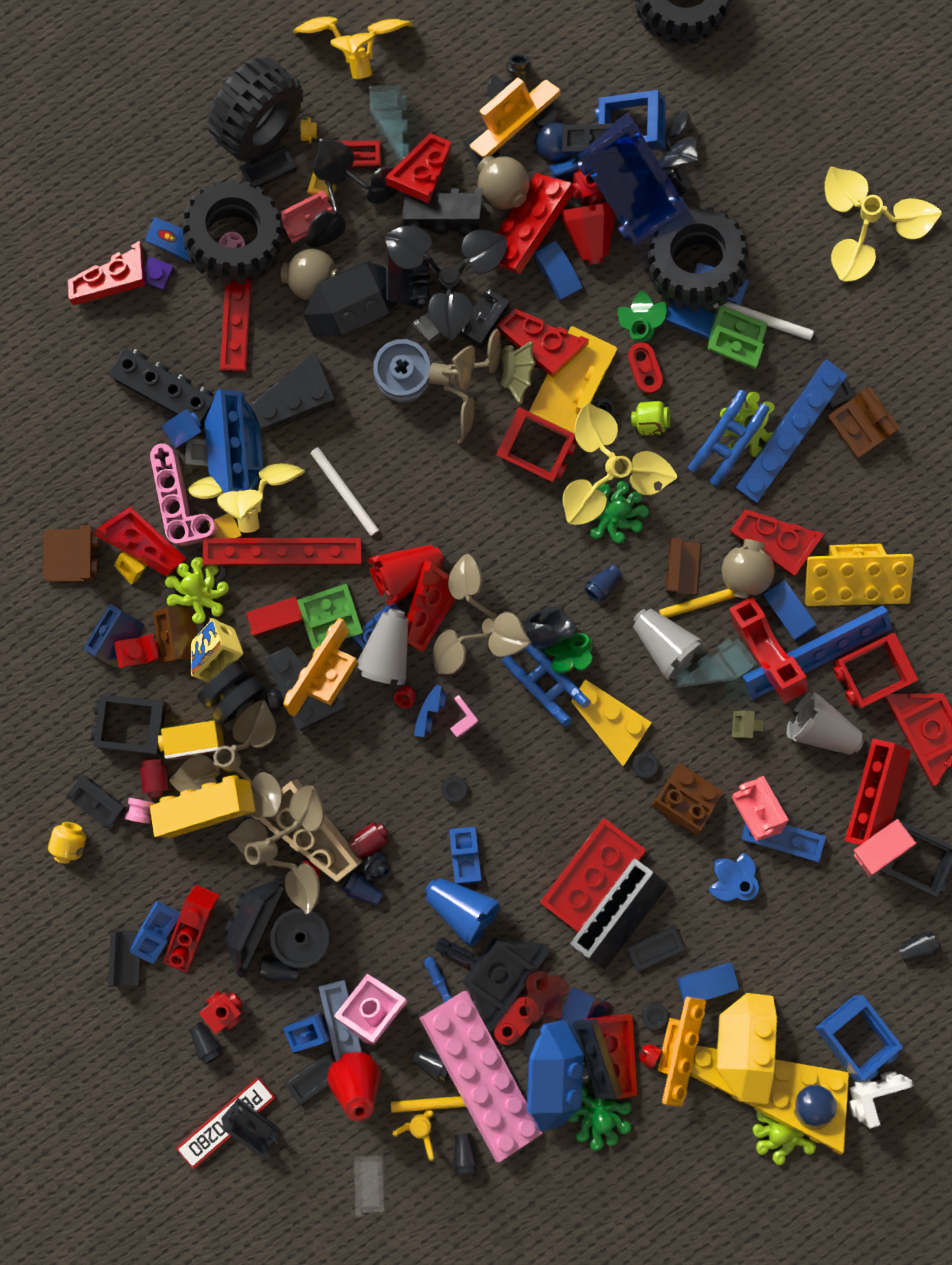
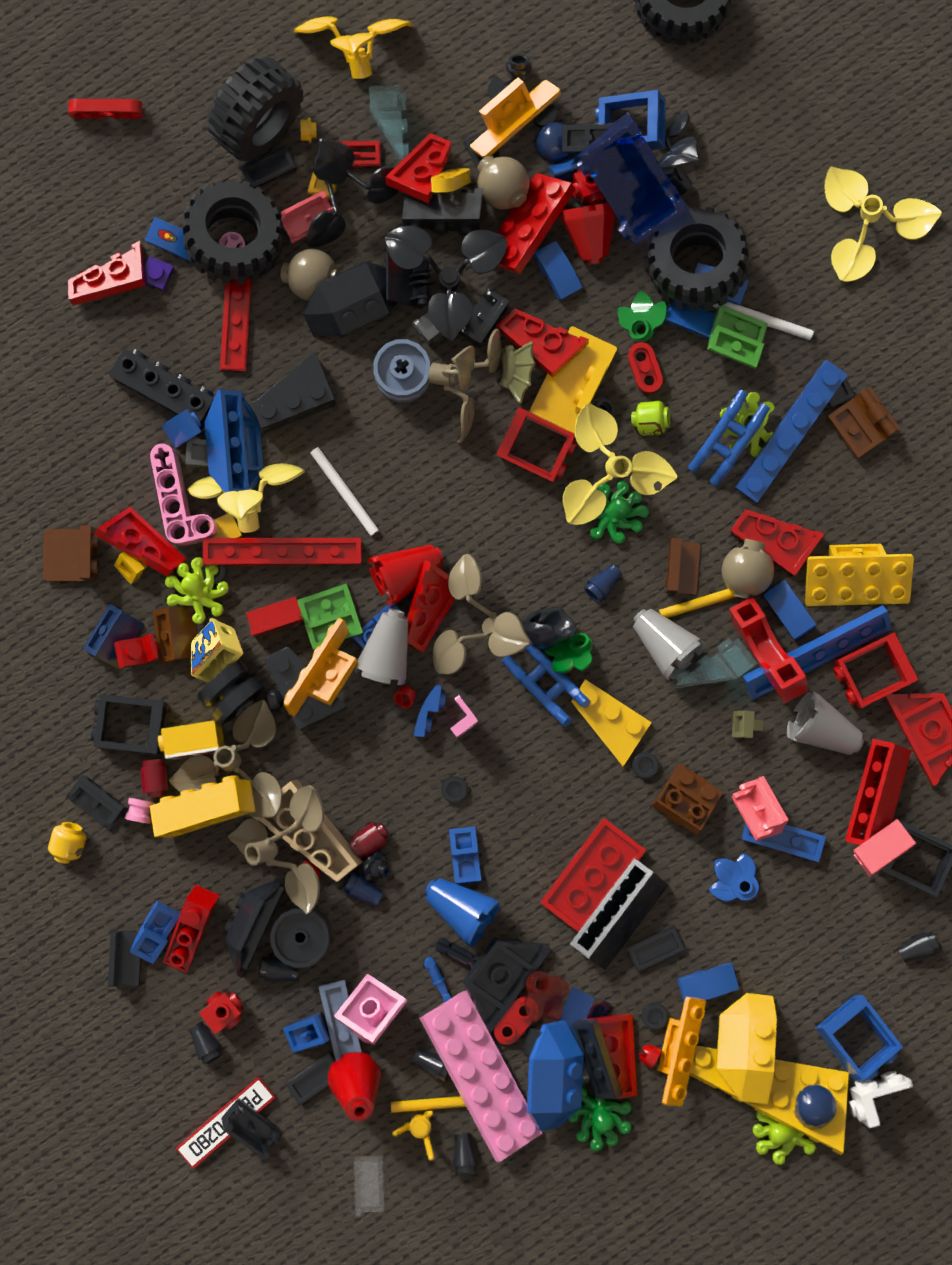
none -> red beam [68,99,143,119]
none -> yellow beam [431,168,471,192]

